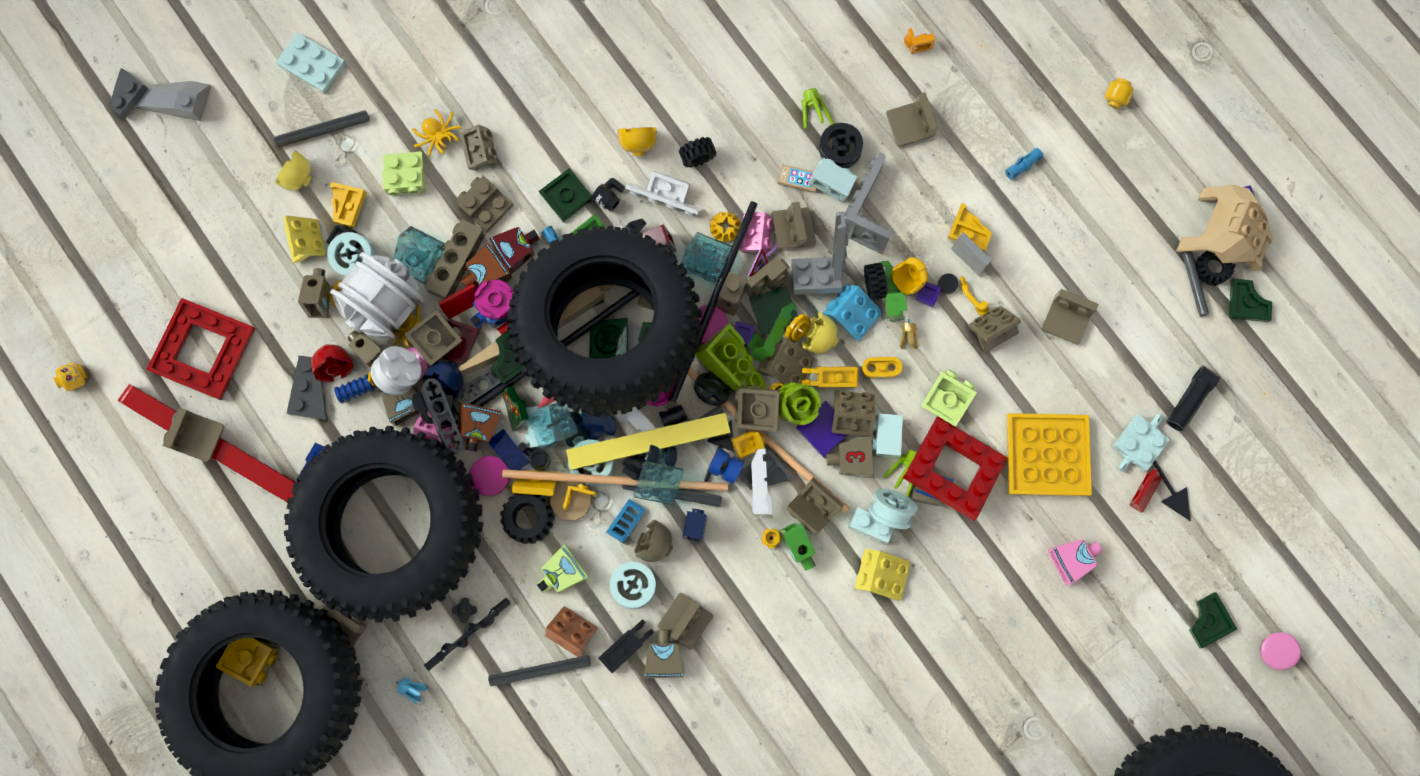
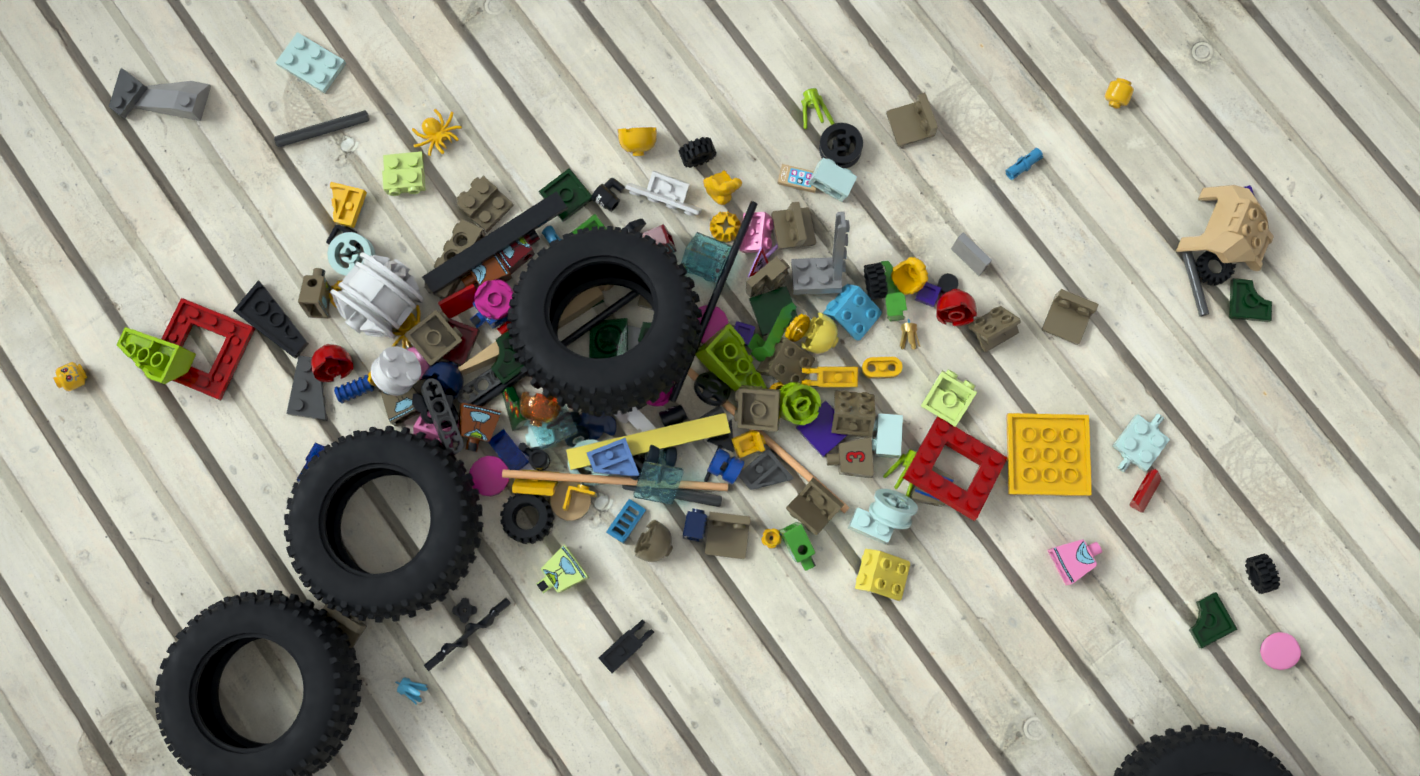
red beam [117,384,294,502] -> none
dark tan bracket [162,407,224,462] -> none
yellow plate [216,637,278,687] -> none
light yellow cylinder [274,151,312,191] -> none
light yellow bracket [284,216,326,263] -> none
dark tan torso [347,331,383,367] -> none
clear light blue slope [393,226,445,284] -> none
dark tan bracket [460,125,498,170] -> none
dark grey axle [488,655,591,686] -> none
nougat bracket [545,606,598,657] -> none
light aqua wheel [610,562,656,609] -> none
dark tan torso [644,629,684,678] -> none
dark tan bracket [658,593,713,649] -> none
dark tan torso [717,272,748,316] -> none
white piece [751,449,773,516] -> none
light grey bracket [845,152,892,254] -> none
light orange bracket [904,28,935,54] -> none
yellow wing [947,203,992,252] -> none
yellow piece [960,276,990,316] -> none
black piece [1153,461,1190,521] -> none
black piece [1166,365,1221,432] -> none
none -> lime wedge [116,327,196,384]
none -> black wing [233,280,309,359]
none -> black tile [422,191,568,294]
none -> clear orange cylinder [519,392,561,427]
none -> medium blue wing [587,438,640,477]
none -> yellow hair [703,170,742,205]
none -> dark tan bracket [705,512,751,559]
none -> red cylinder [936,289,977,326]
none -> black tyre [1245,553,1280,594]

